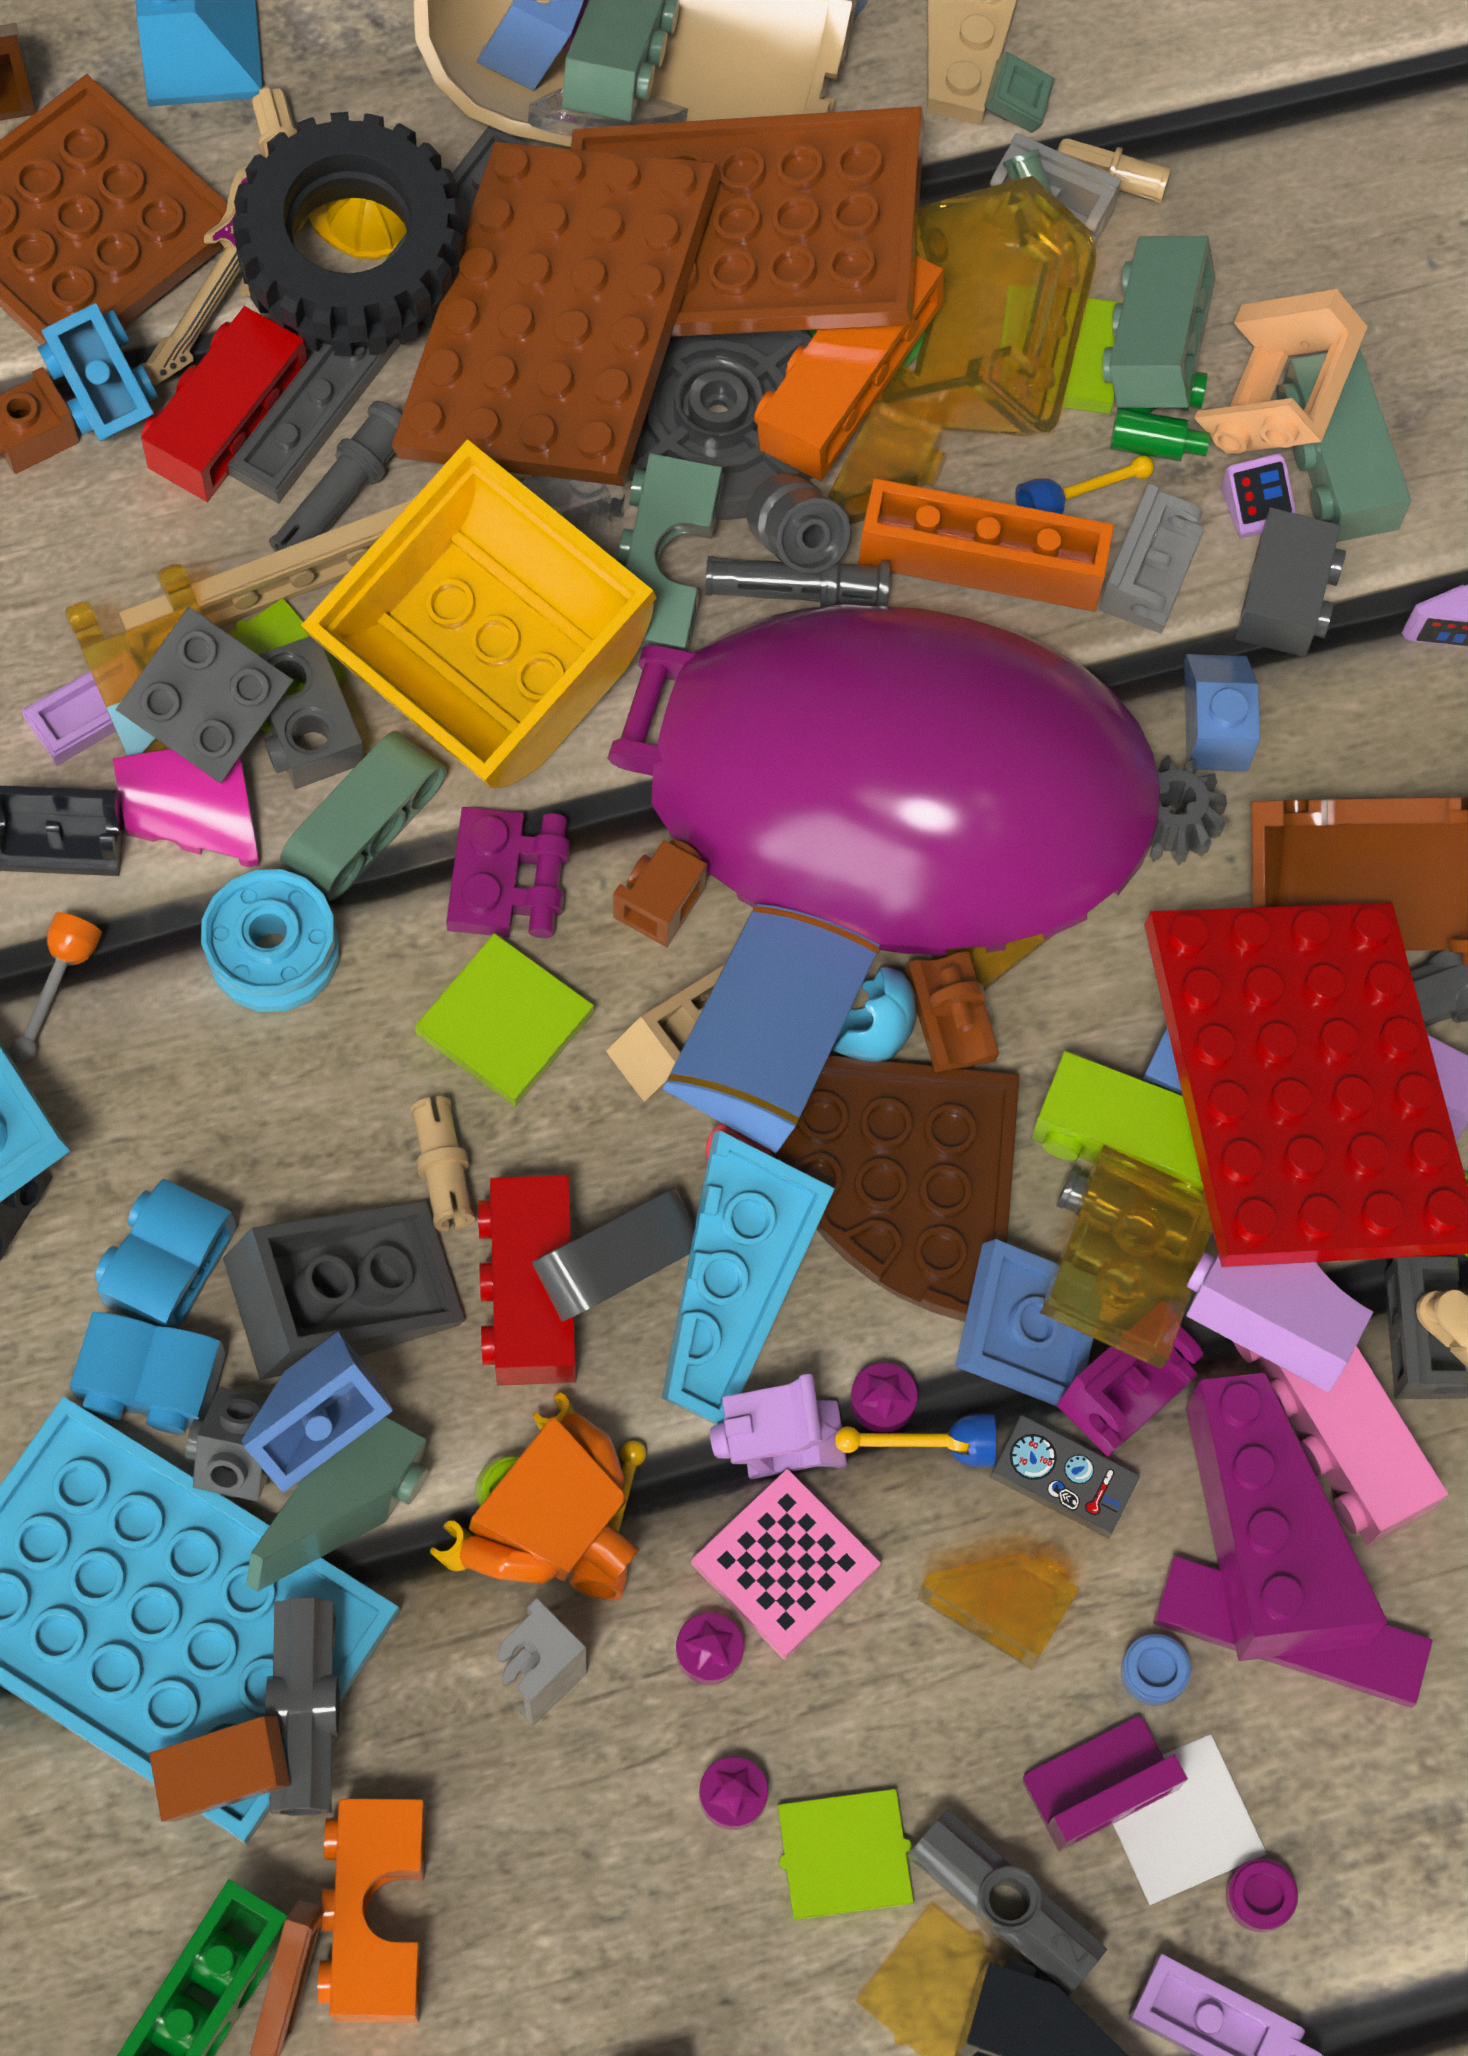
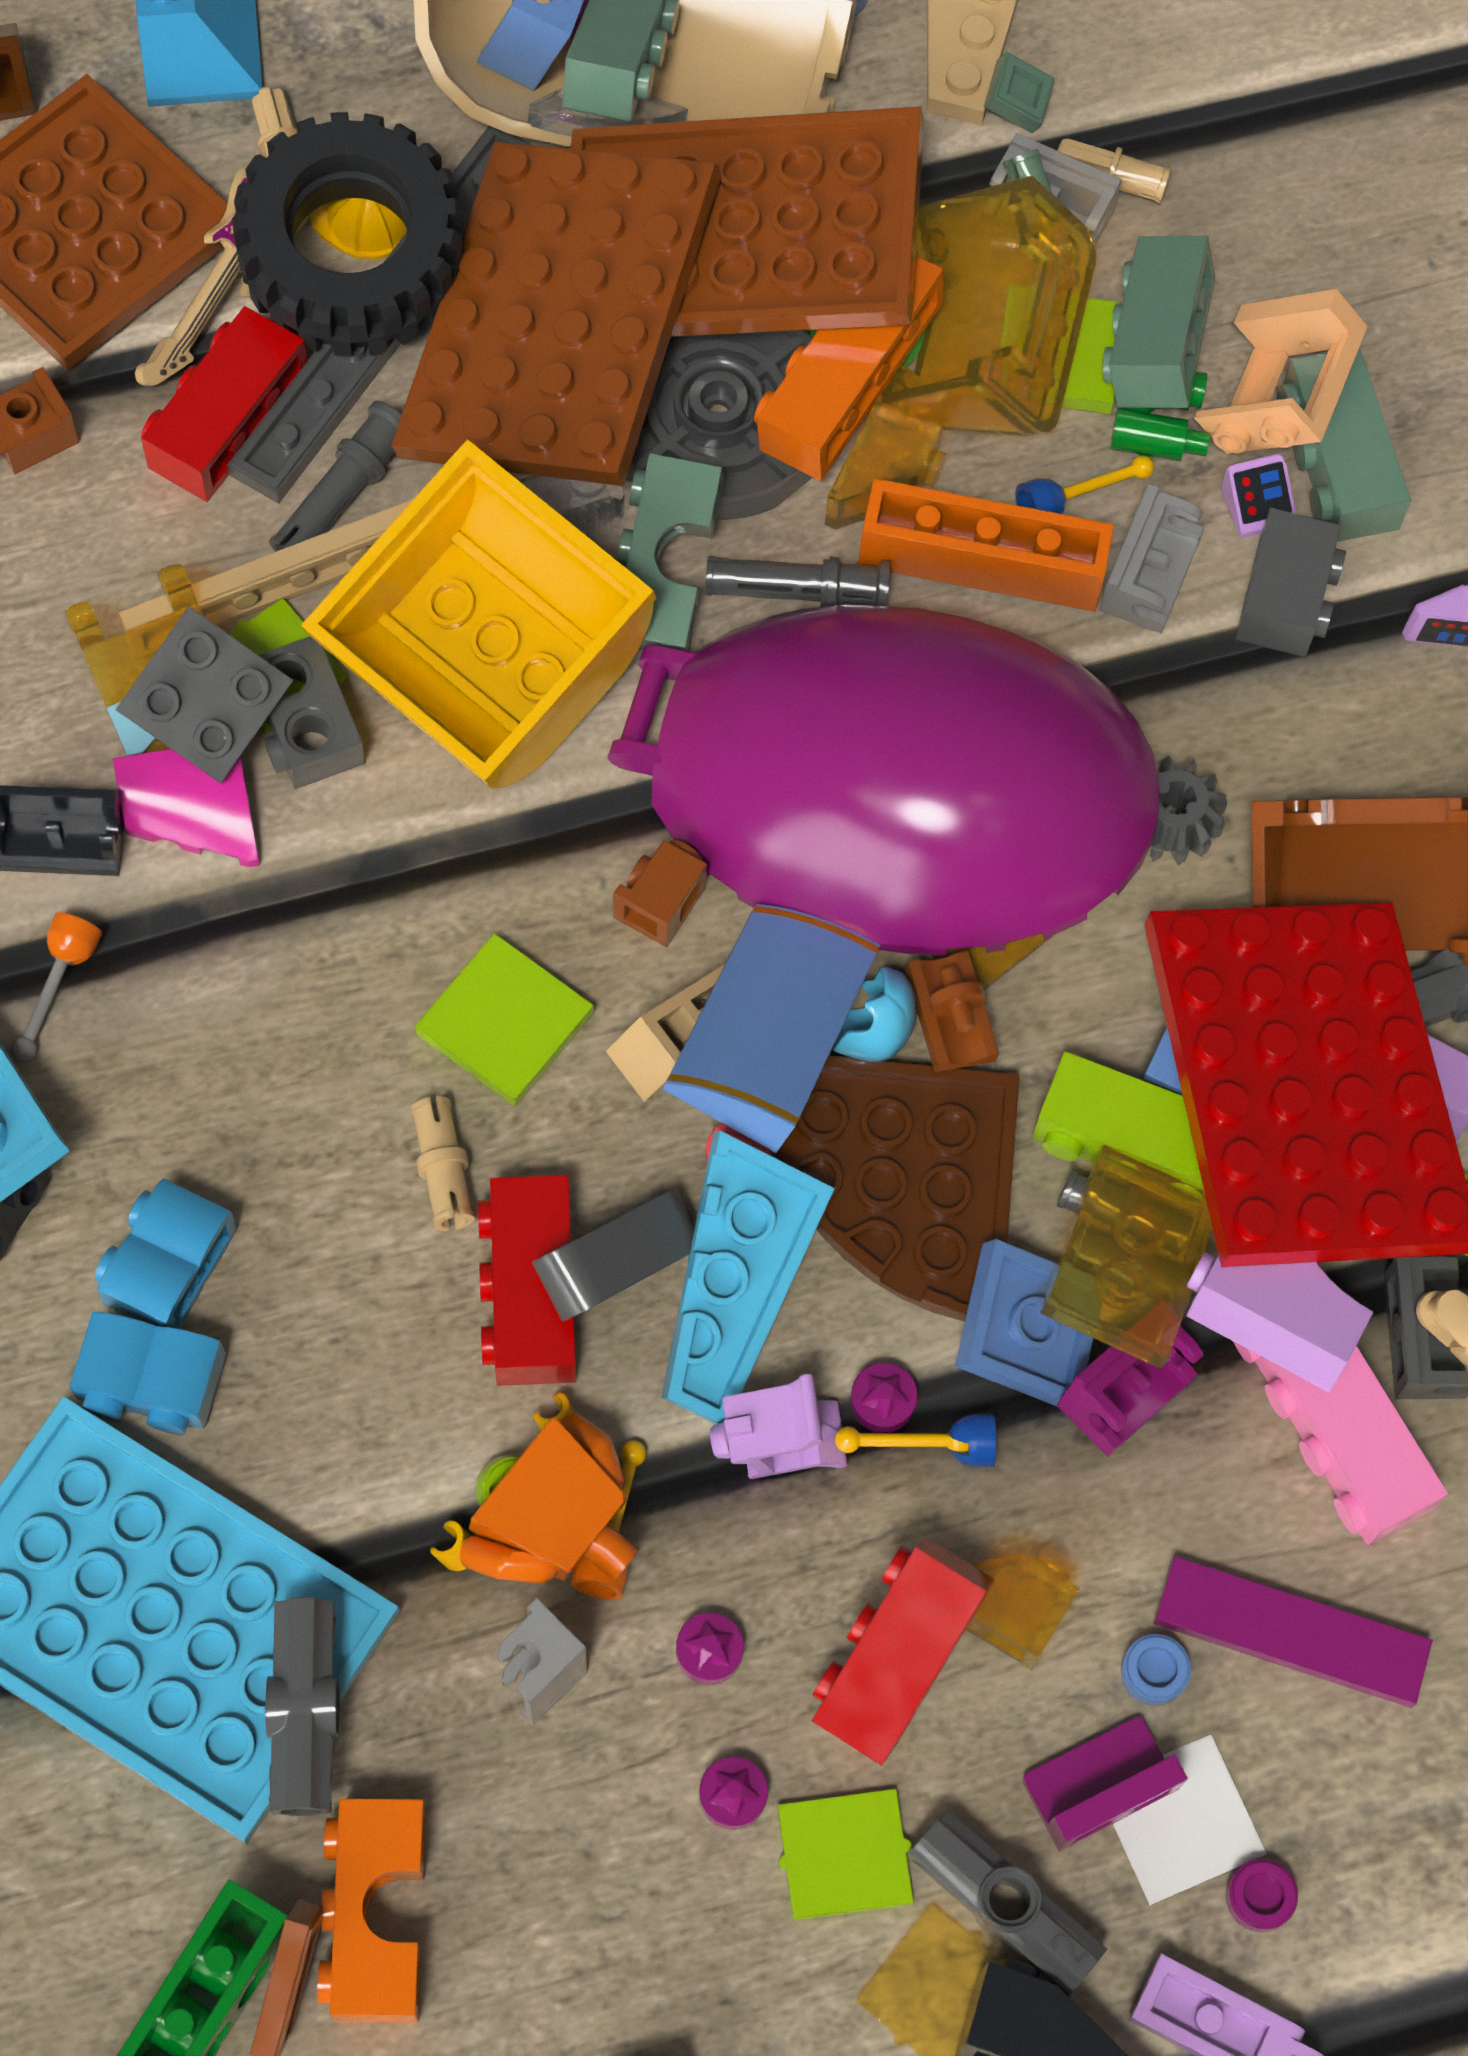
lavender tile [21,649,143,766] -> none
dark azure brick [37,303,159,441] -> none
dark orange tile [149,1716,291,1822] -> none
dark grey brick [185,1387,269,1501] -> none
medium azure wheel [201,869,339,1012] -> none
dark grey slope [223,1201,465,1380] -> none
medium blue slope [241,1331,393,1493] -> none
sand green slope [246,1417,428,1591] -> none
sand green beam [280,731,446,901] -> none
magenta plate [446,807,571,938] -> none
bright pink tile [691,1469,881,1661] -> none
dark grey wheel [746,473,851,574] -> none
dark grey tile [990,1415,1140,1539] -> none
medium blue slope [1184,654,1260,772] -> none
magenta wedge [1186,1373,1388,1661] -> none
none -> brick [812,1536,995,1766]

